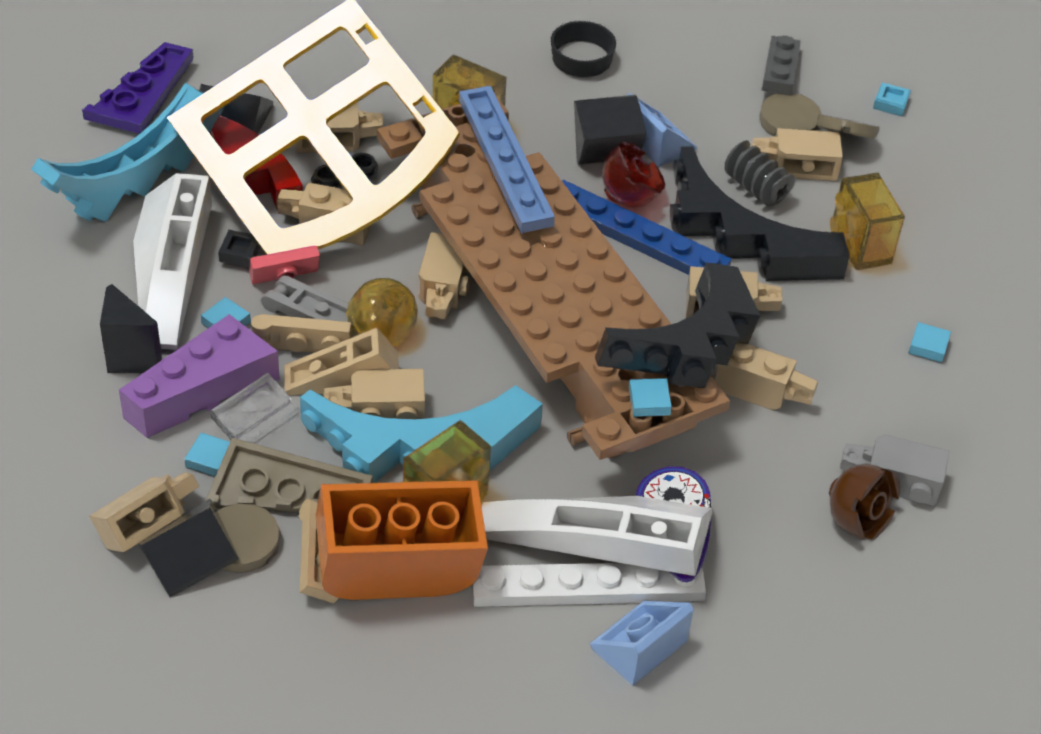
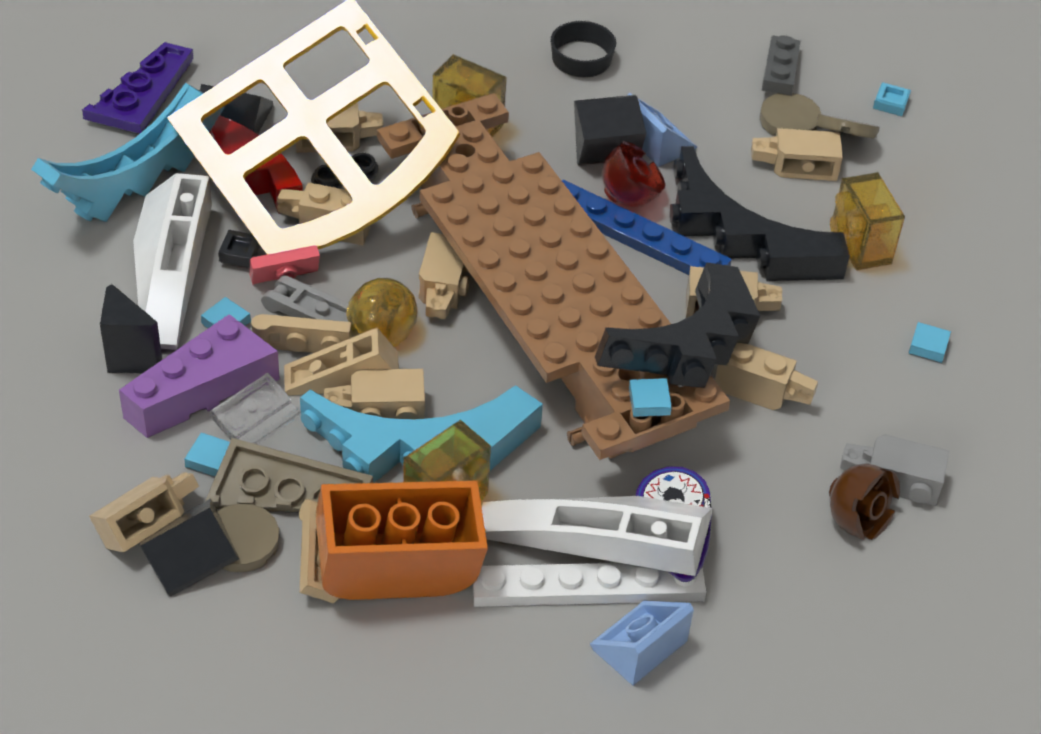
medium blue plate [459,86,555,233] -> none
dark grey piece [724,140,796,206] -> none

